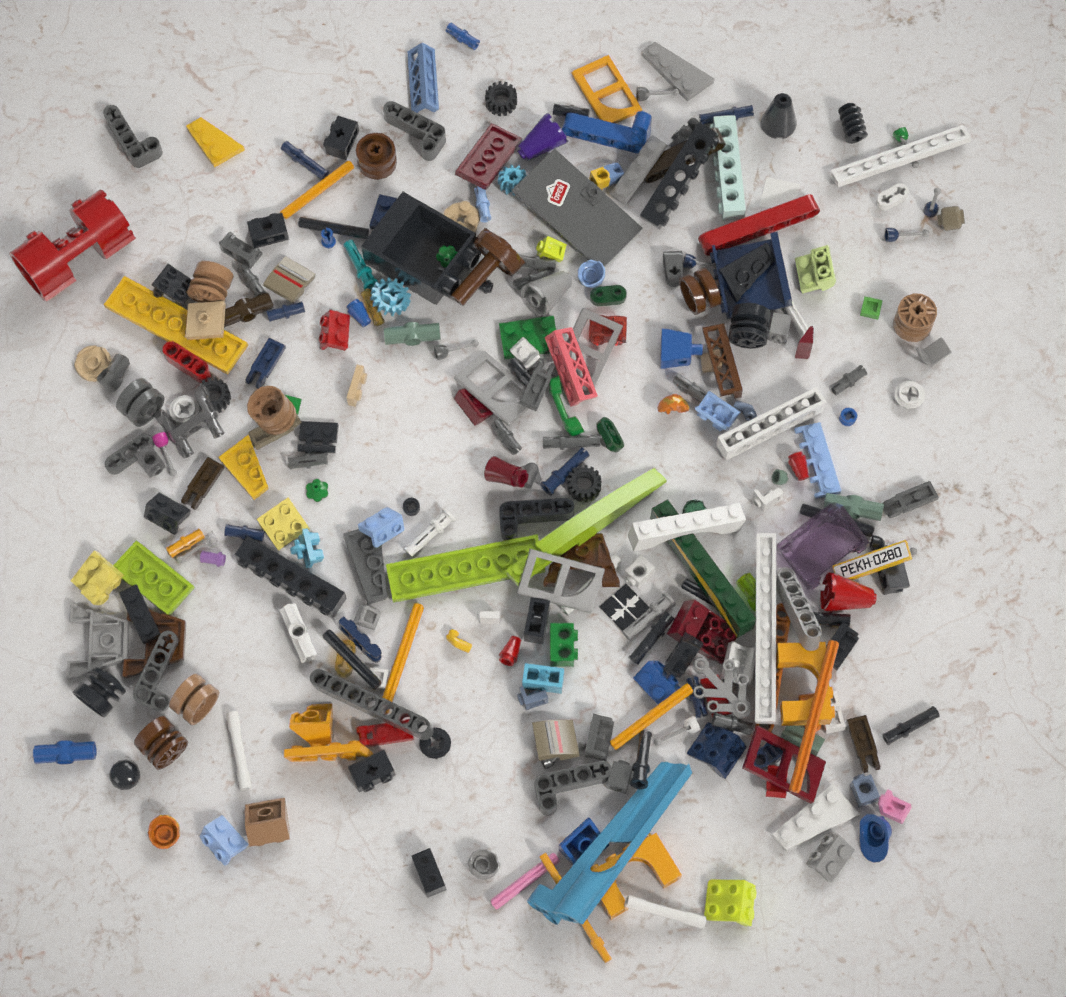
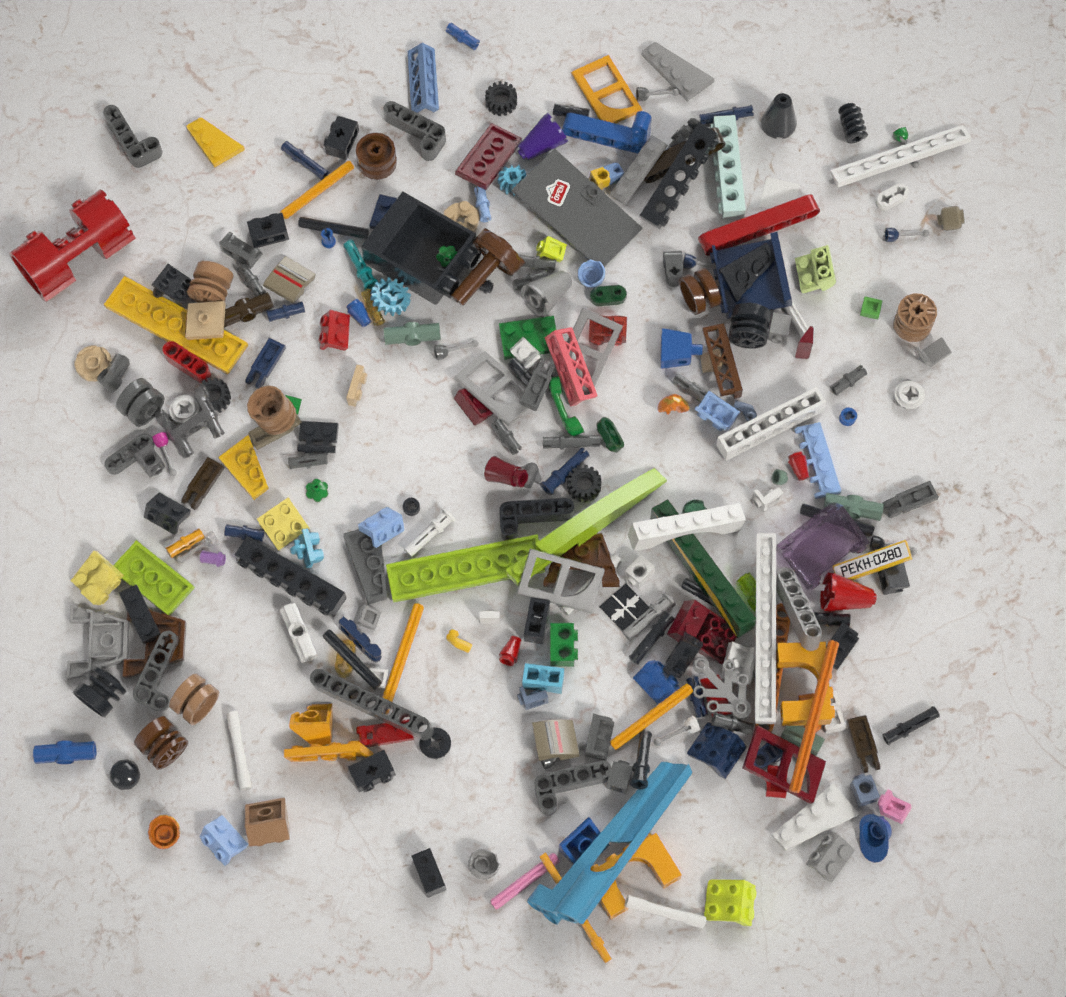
dark blue hinge [923,188,941,217] -> none

